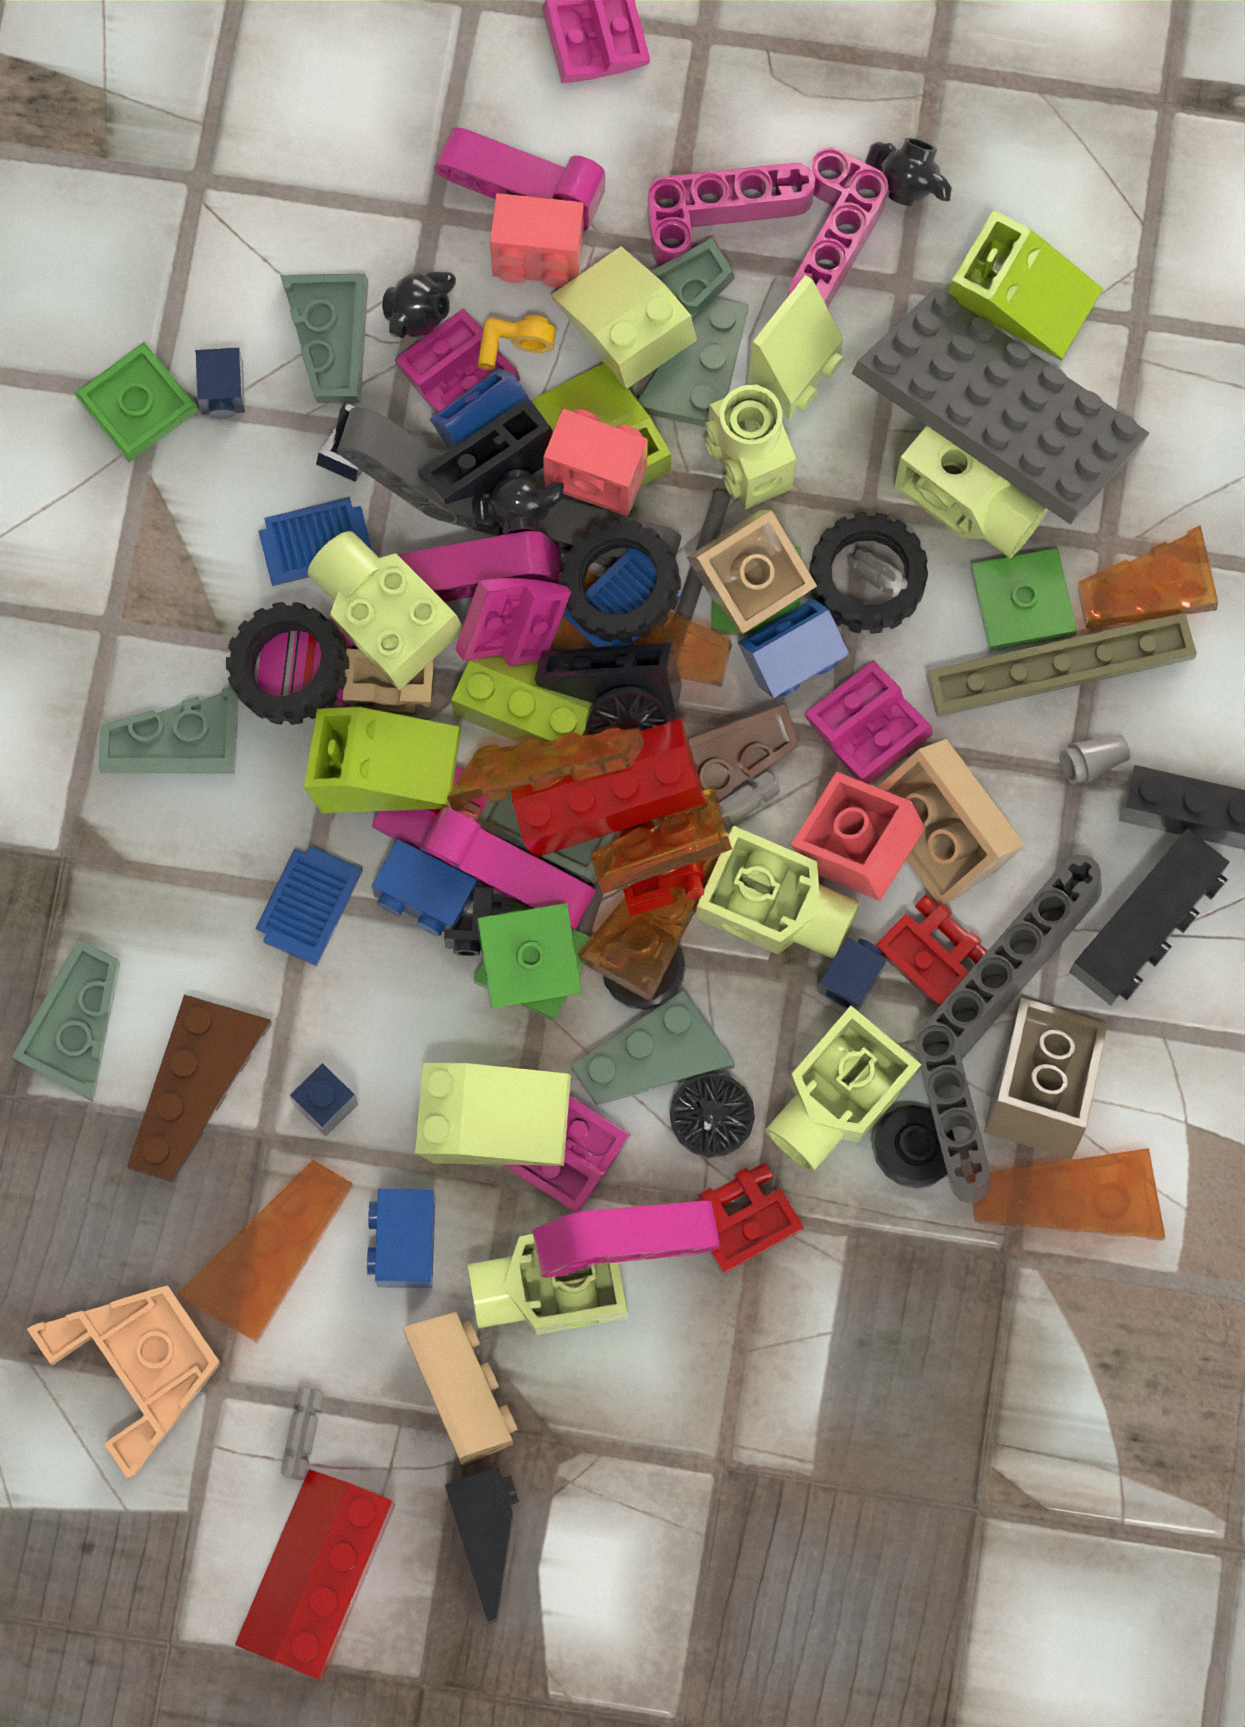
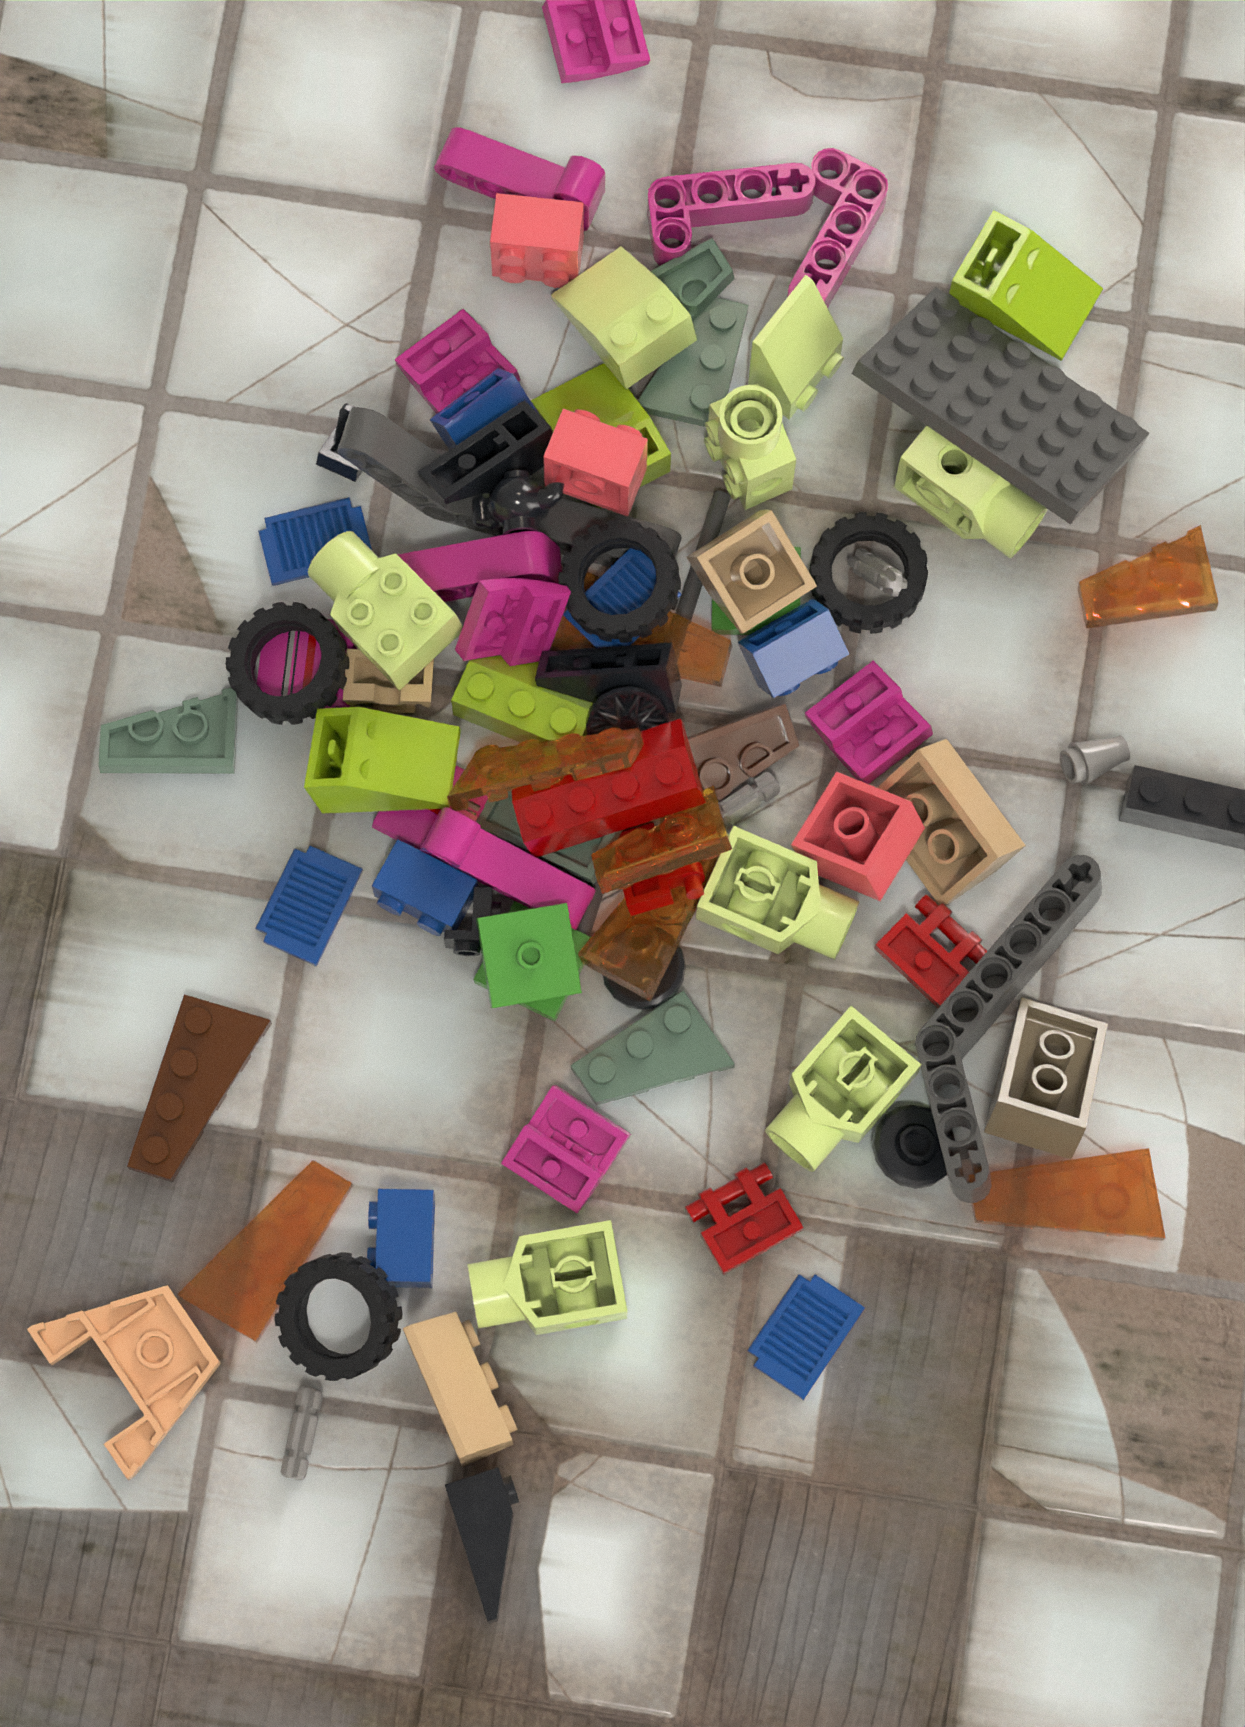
sand green wing [11,939,120,1102] -> none
bright green plate [74,342,198,463] -> none
dark blue brick [195,347,245,419] -> none
red slope [235,1469,395,1682] -> none
sand green wing [280,273,368,403] -> none
dark blue brick [290,1063,358,1137] -> none
black piece [382,272,456,338] -> none
yellowish green slope [415,1063,571,1166] -> none
yellow plate [477,315,557,370] -> none
dark pink beam [532,1201,721,1278] -> none
black wheel [669,1073,755,1158] -> none
dark blue brick [817,937,887,1011] -> none
black piece [864,138,952,206] -> none
olive plate [926,613,1197,717] -> none
bright green plate [971,548,1077,651] -> none
black brick [1069,828,1230,1006] -> none
none -> black tyre [274,1252,403,1381]
none -> blue window [747,1274,865,1400]

